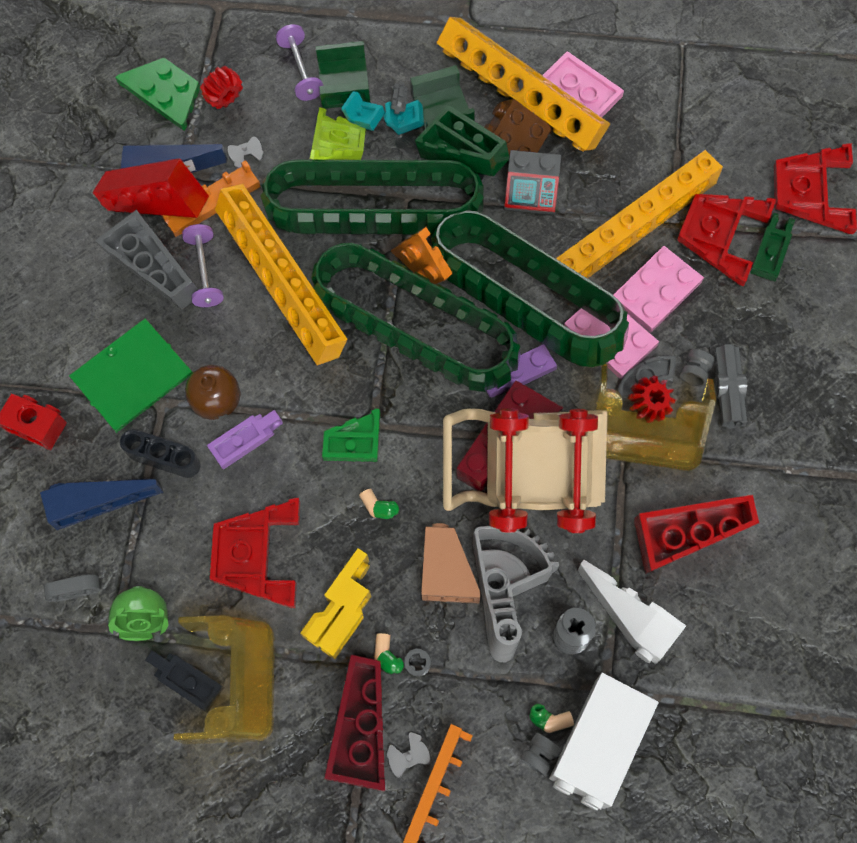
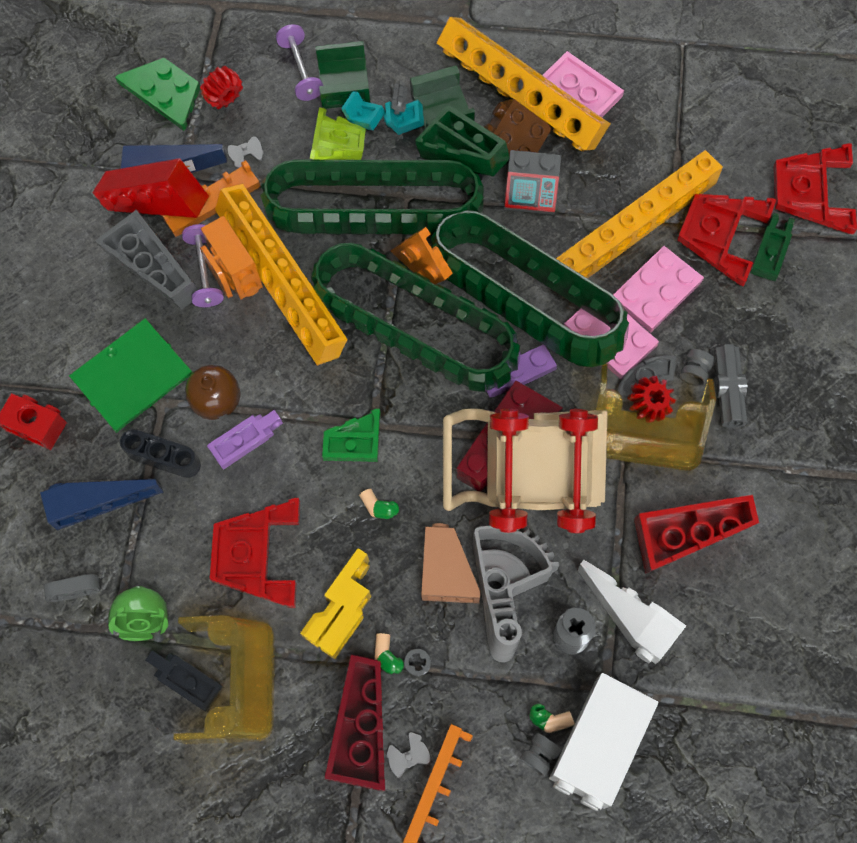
none -> orange brick [200,216,263,299]

